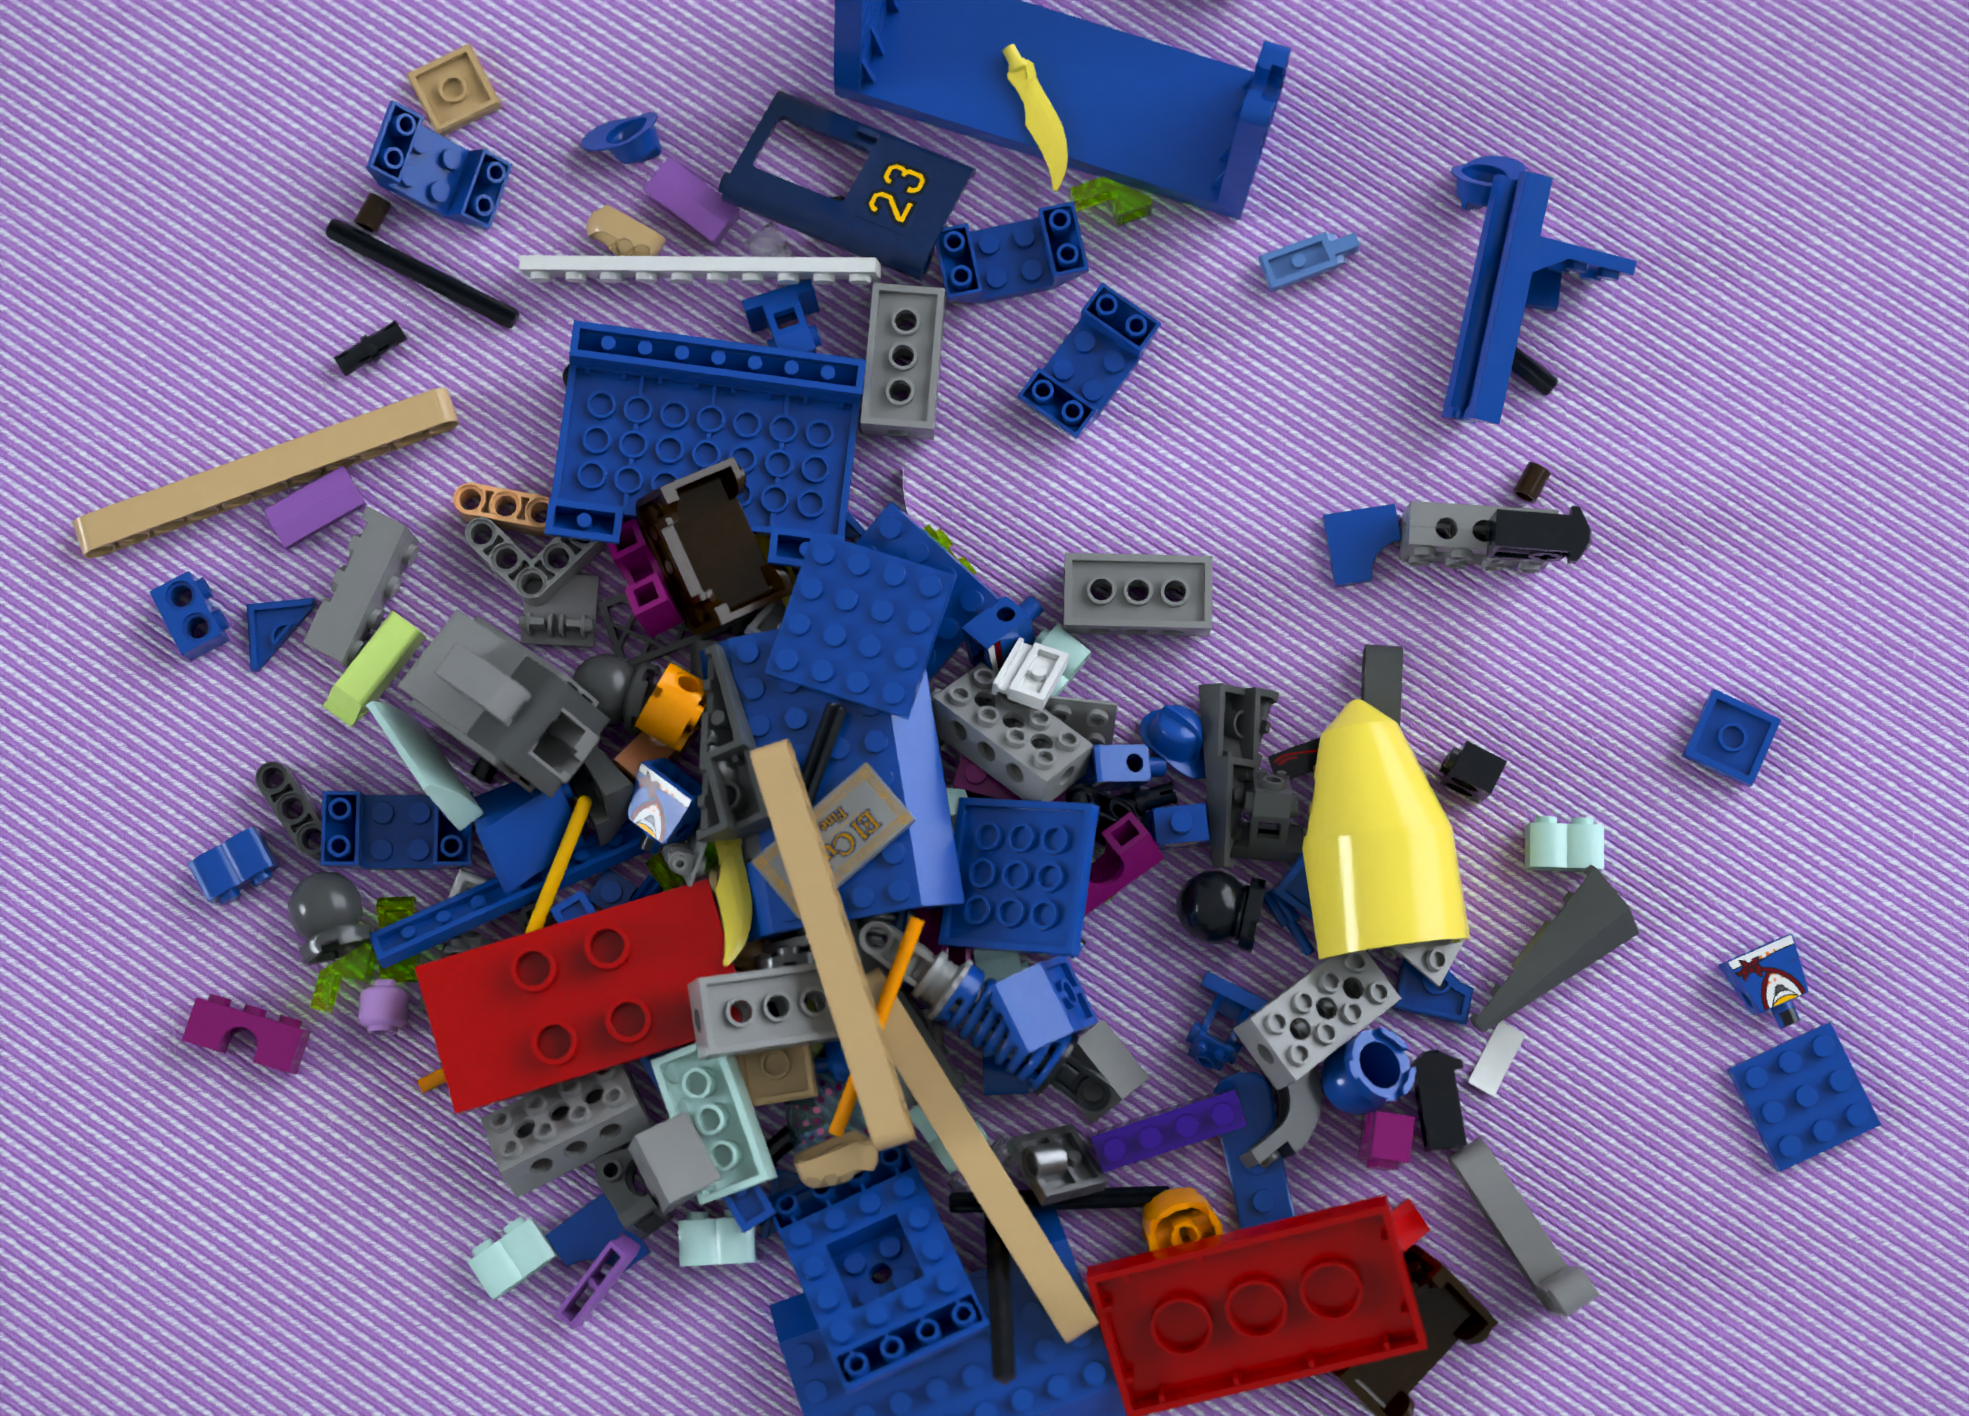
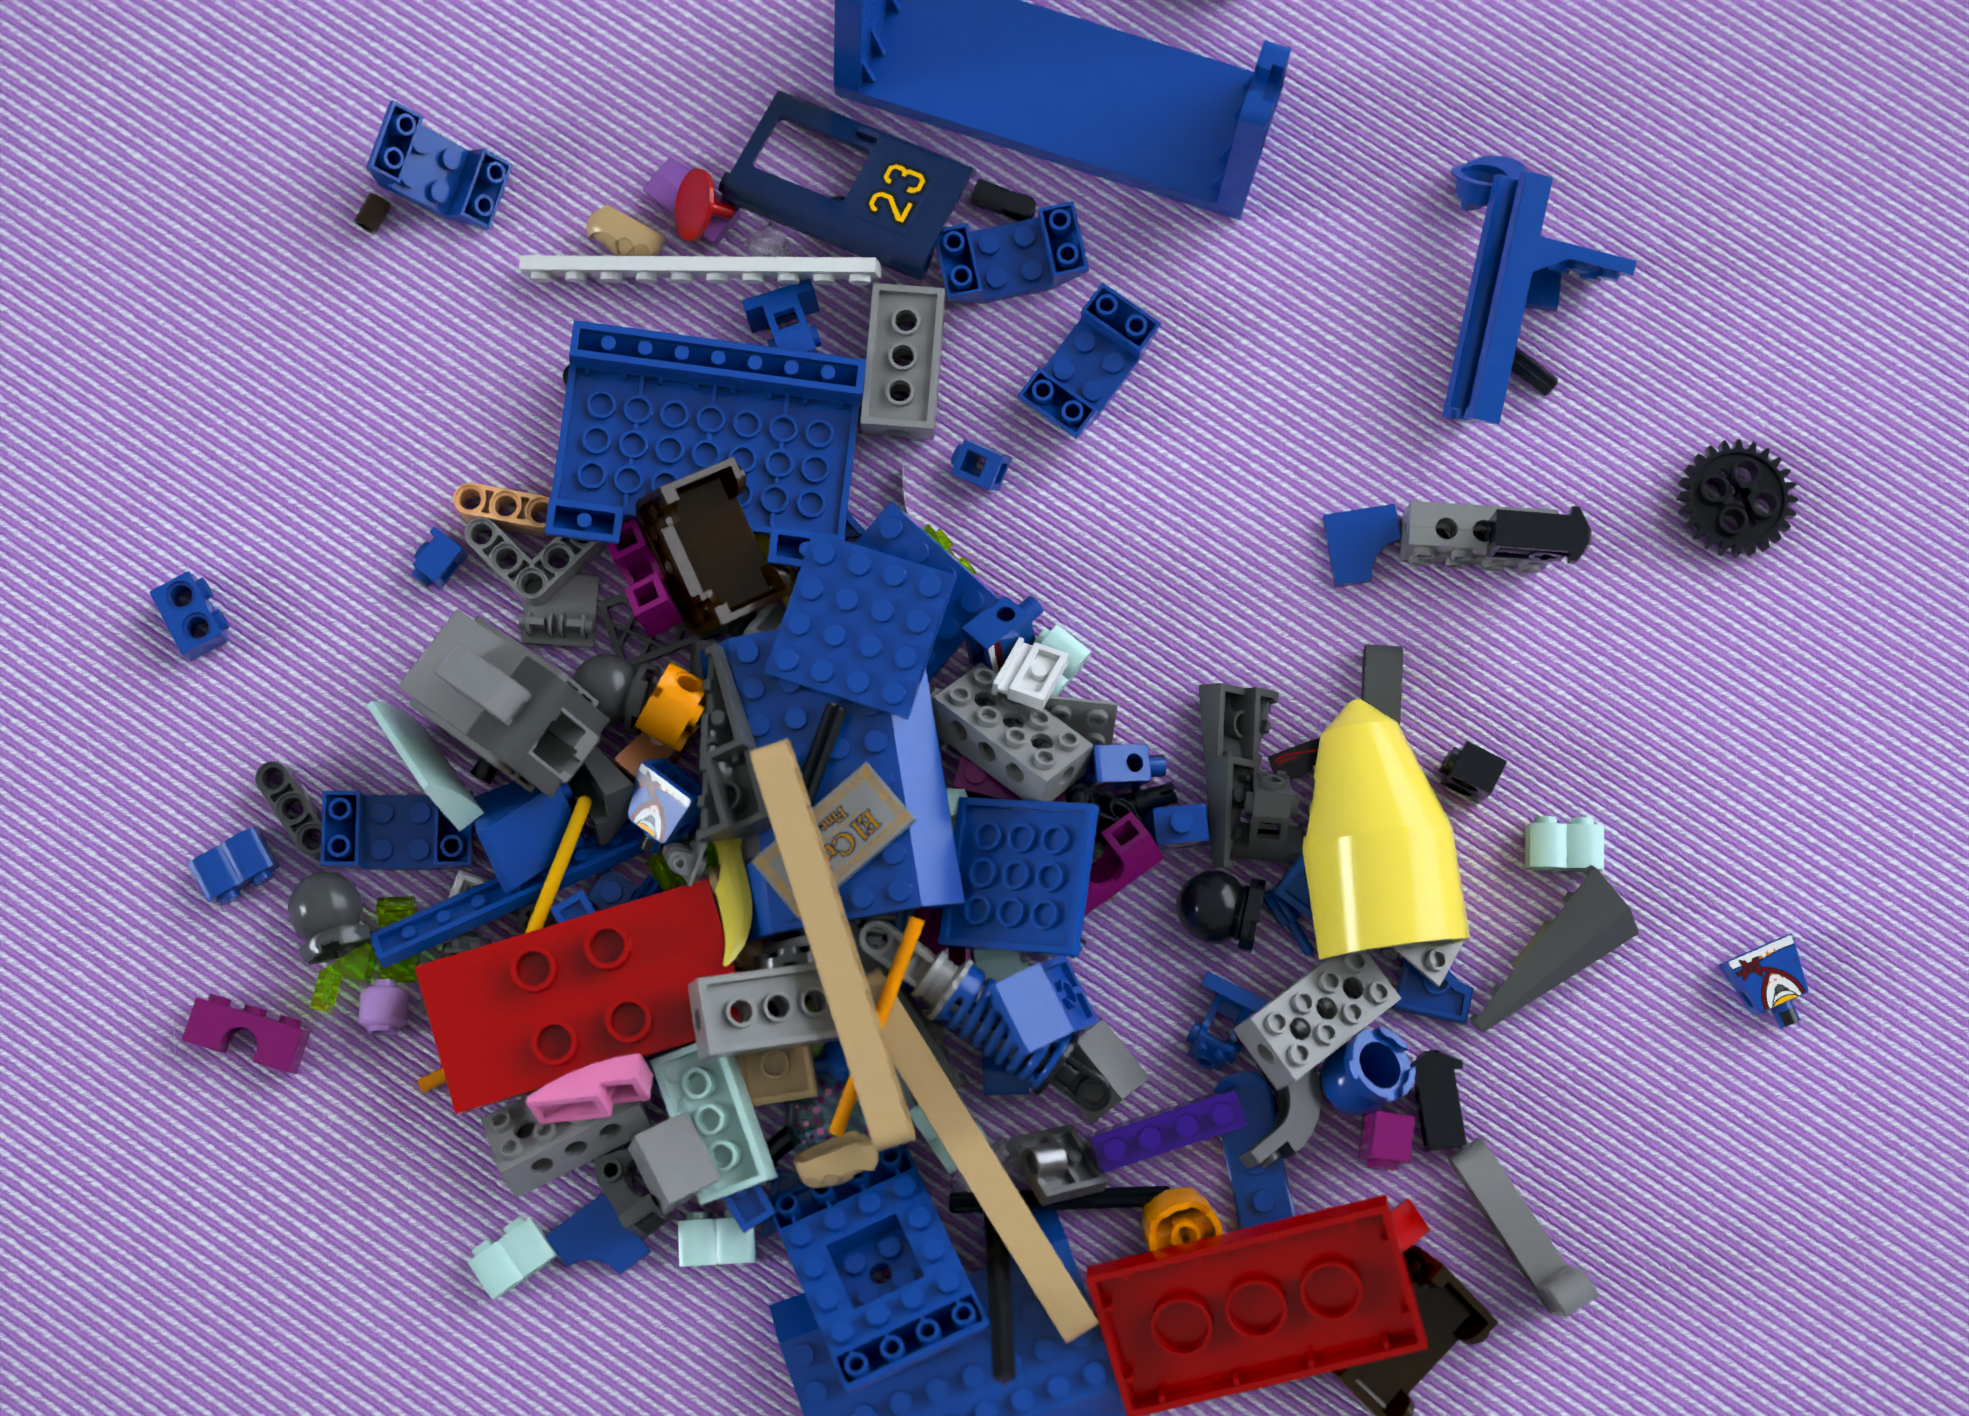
tan beam [72,388,459,558] -> none
blue tile [246,598,317,672] -> none
medium lavender piece [263,465,367,549] -> none
light grey wedge [303,506,419,668] -> none
yellowish green piece [322,610,426,728] -> none
black axle [325,219,519,328] -> none
black pin [333,320,408,377] -> none
tan tile [406,43,503,136] -> none
medium lavender piece [555,1232,641,1329] -> none
blue piece [581,112,662,165] -> none
light yellow sword [1002,44,1068,192] -> none
light grey brick [1063,553,1213,637] -> none
clear neon green slope [1069,176,1153,227] -> none
blue piece [1140,705,1206,779] -> none
medium blue hinge [1258,232,1360,292] -> none
white sticker [1469,1022,1525,1096] -> none
dark brown hinge [1513,462,1551,503] -> none
blue plate [1681,689,1781,787] -> none
blue plate [1727,1022,1881,1172] -> none
none -> blue brick [411,527,469,589]
none -> bright pink slope [526,1053,653,1124]
none -> red shield [674,168,735,241]
none -> blue brick [951,440,1013,491]
none -> black bar [971,178,1036,222]
none -> black gear [1676,439,1798,558]

